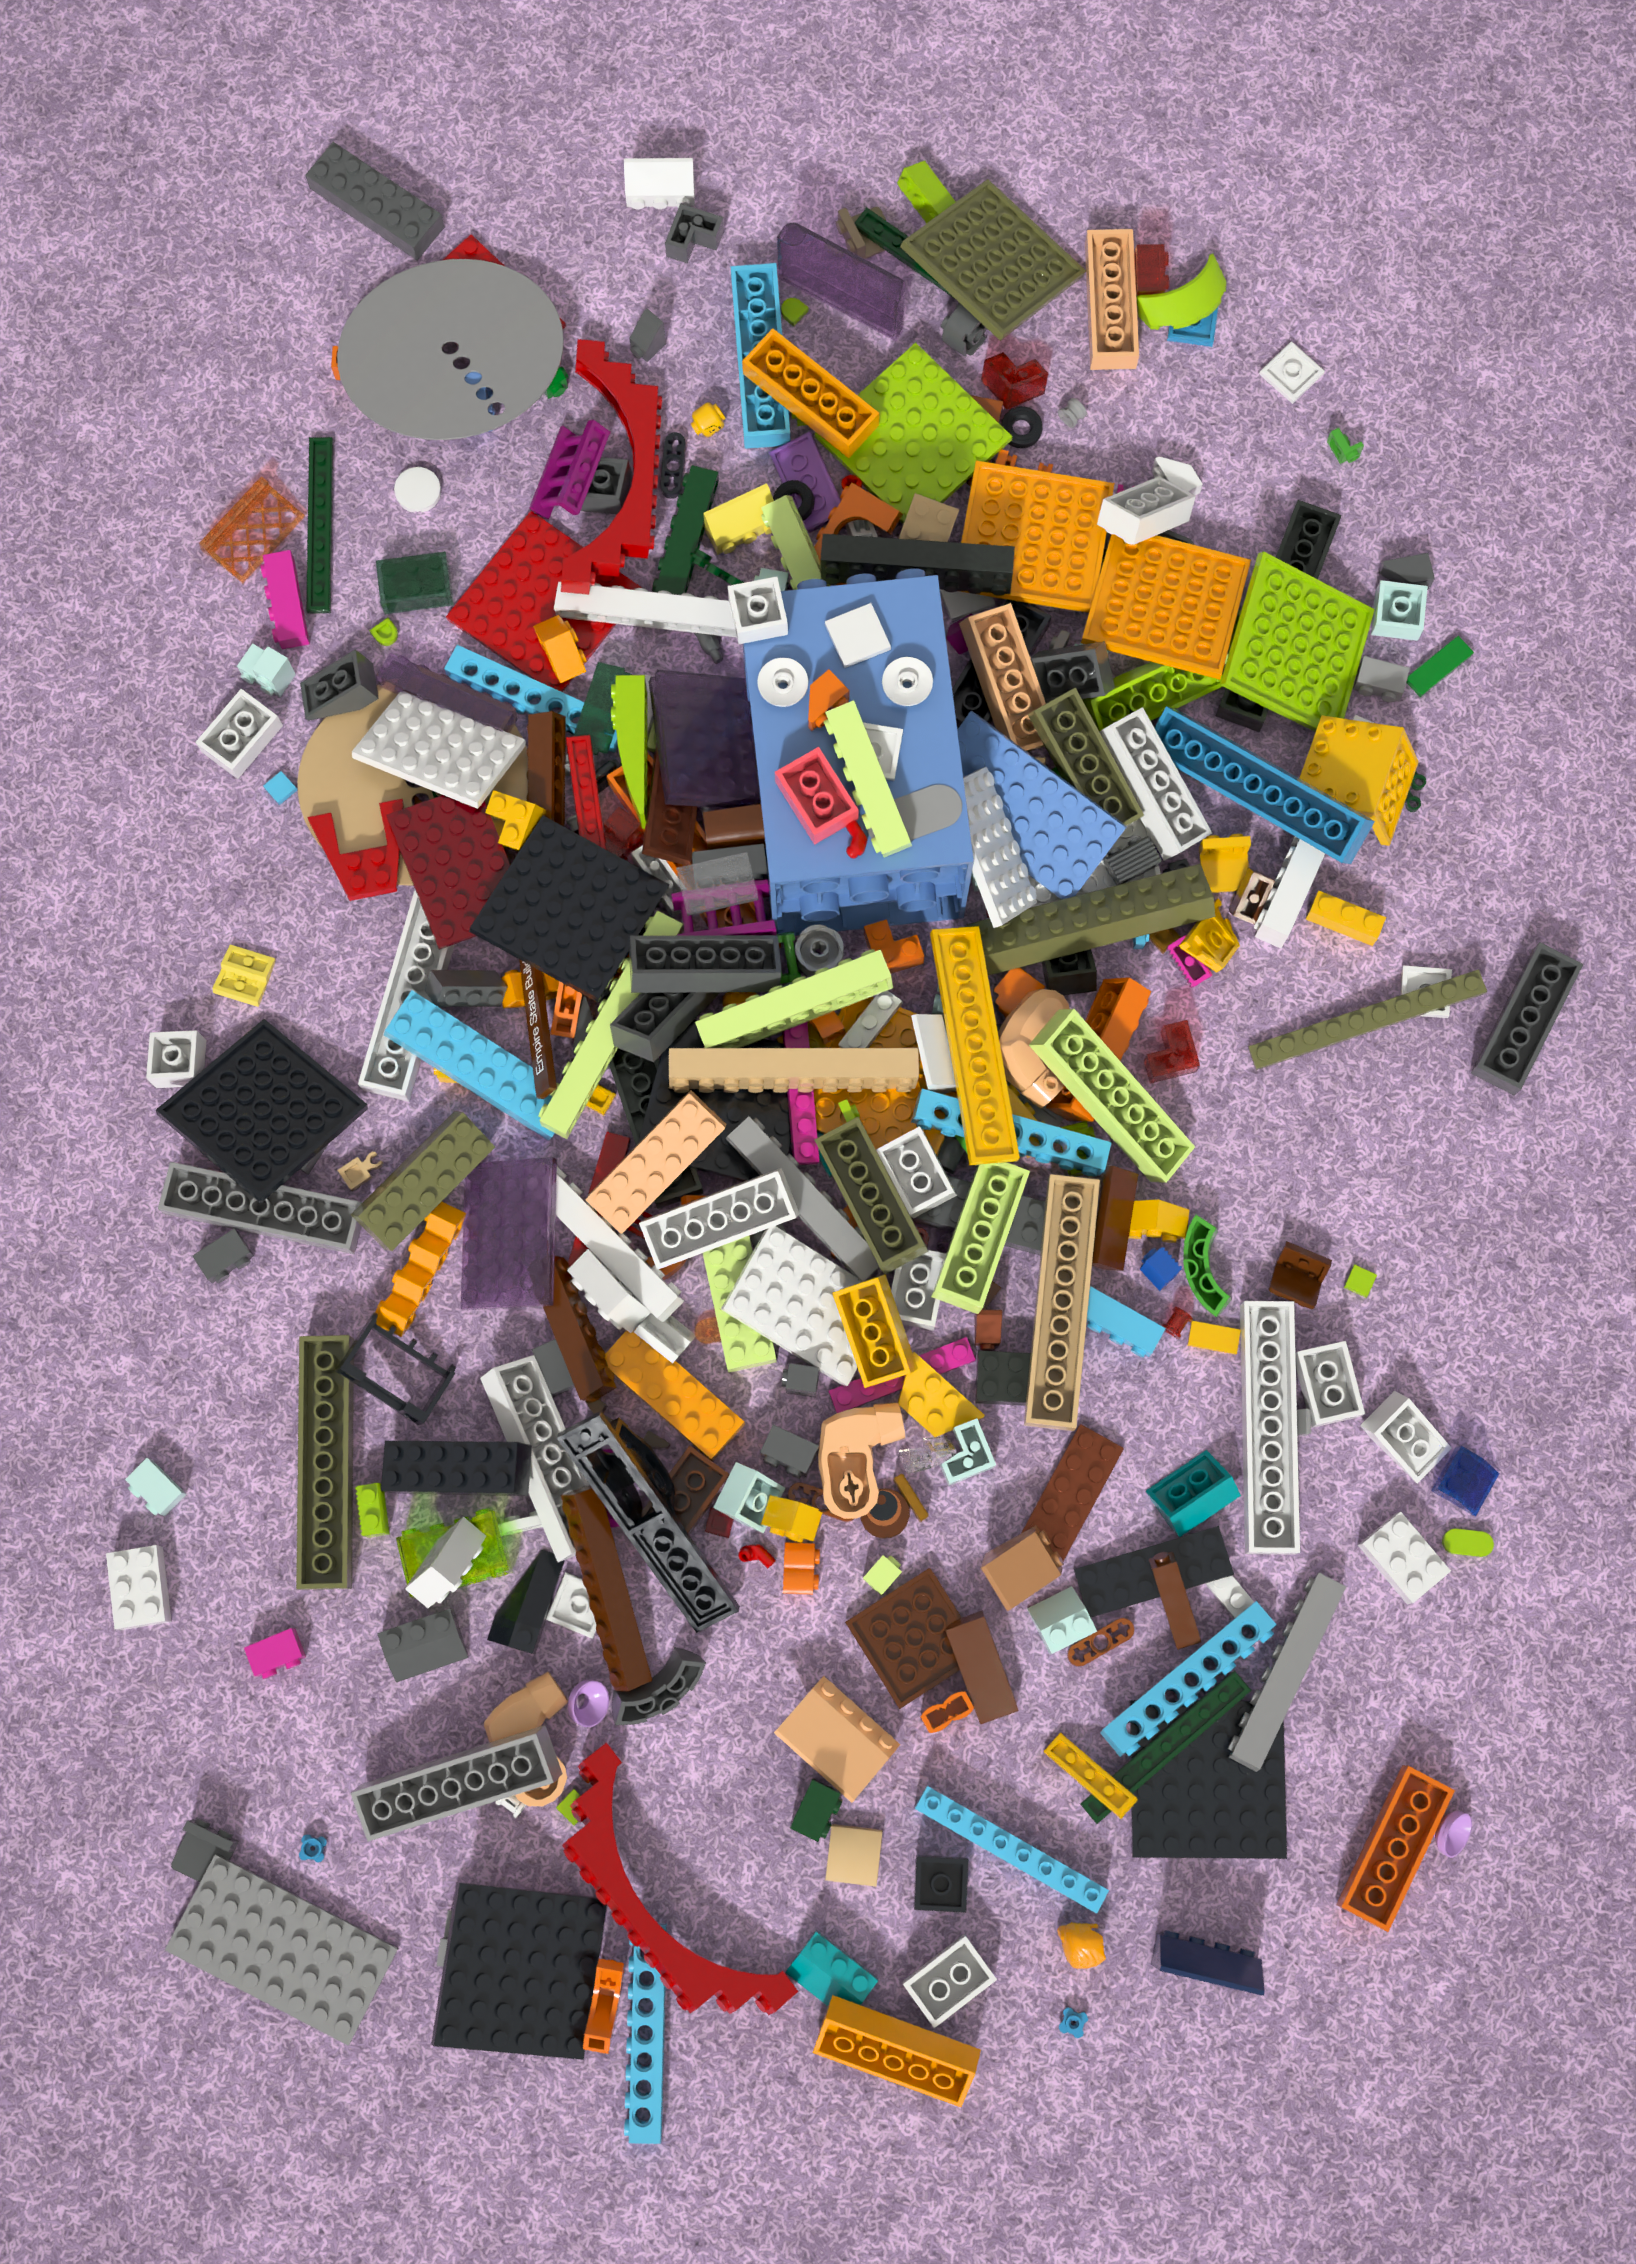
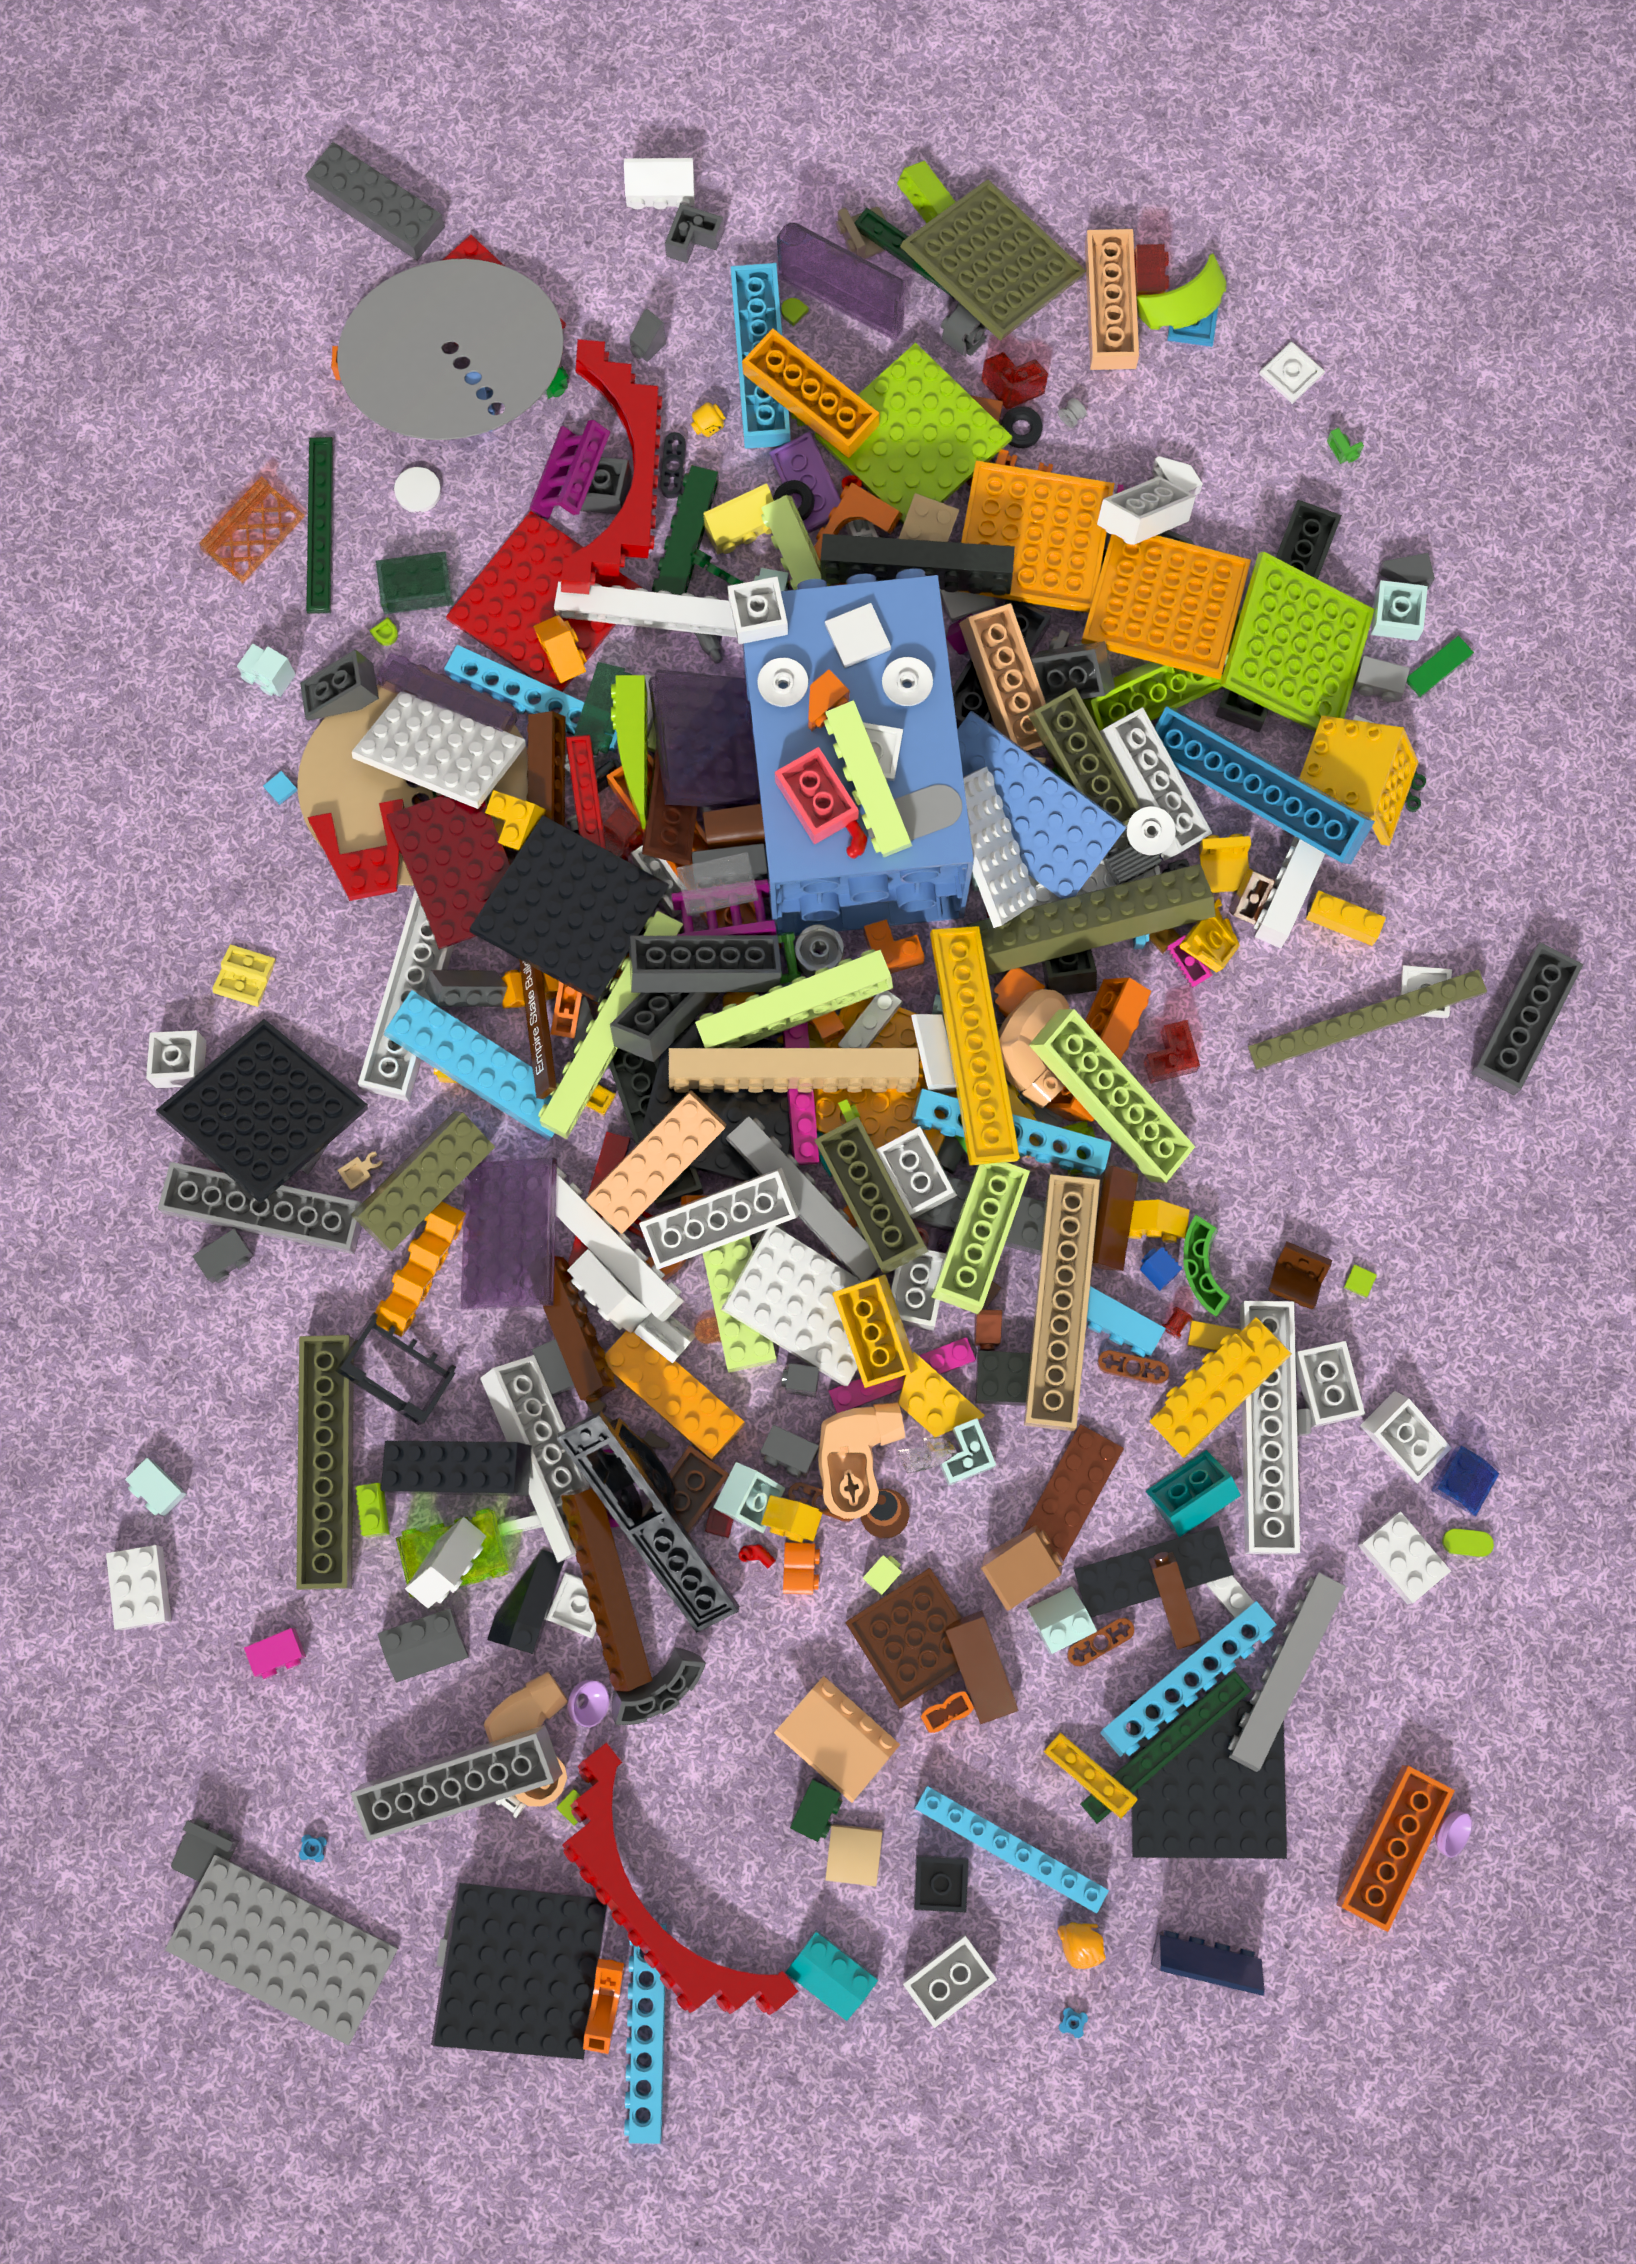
white brick [195,689,283,779] -> none
dark pink brick [260,550,310,650] -> none
light orange brick [813,1995,981,2107] -> none
pearl gold tile [893,1474,929,1522] -> none
none -> dark orange beam [1097,1350,1169,1385]
none -> white dish [1127,806,1176,855]
none -> yellow plate [1149,1317,1292,1458]

